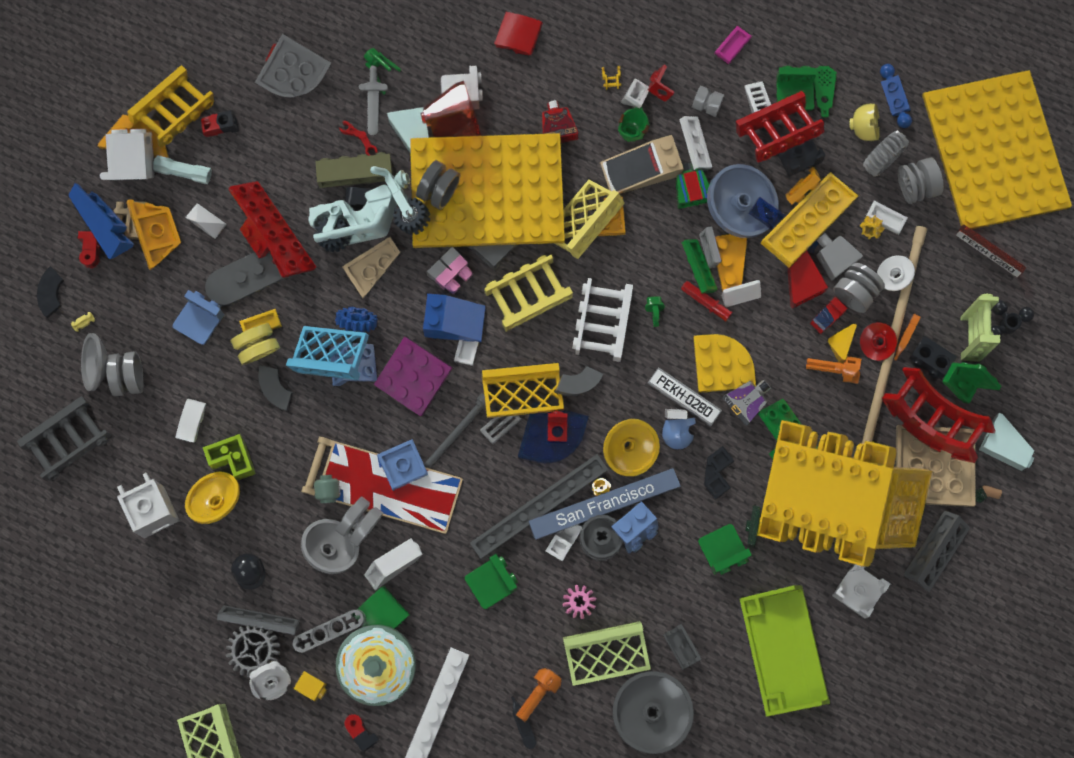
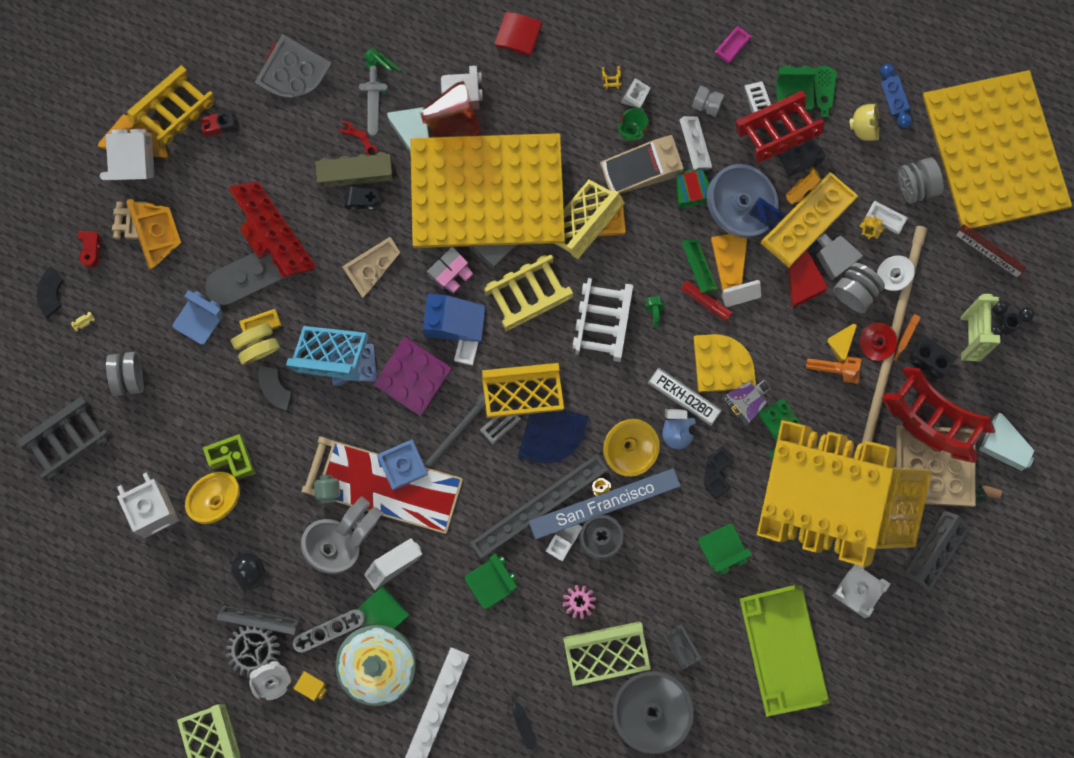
blue wedge [69,183,134,259] -> none
light grey dish [81,333,107,391] -> none
light aqua axle [153,155,212,185] -> none
white slope [175,399,206,443] -> none
white slope [186,203,227,239] -> none
light aqua piece [309,166,430,253] -> none
blue gear [335,307,378,333] -> none
leg [345,714,380,752] -> none
dark grey wheel [416,160,461,210] -> none
orange piece [516,668,561,722] -> none
torso [542,101,578,143] -> none
red bracket [548,411,568,442] -> none
dark grey tile [555,366,603,396] -> none
medium blue bracket [612,501,658,554] -> none
red bracket [648,64,674,102] -> none
light grey tile [699,227,722,269] -> none
clear green plate [745,506,761,548] -> none
leg [810,297,848,334] -> none
light grey gear [863,131,909,177] -> none
green bracket [942,362,1002,404] -> none

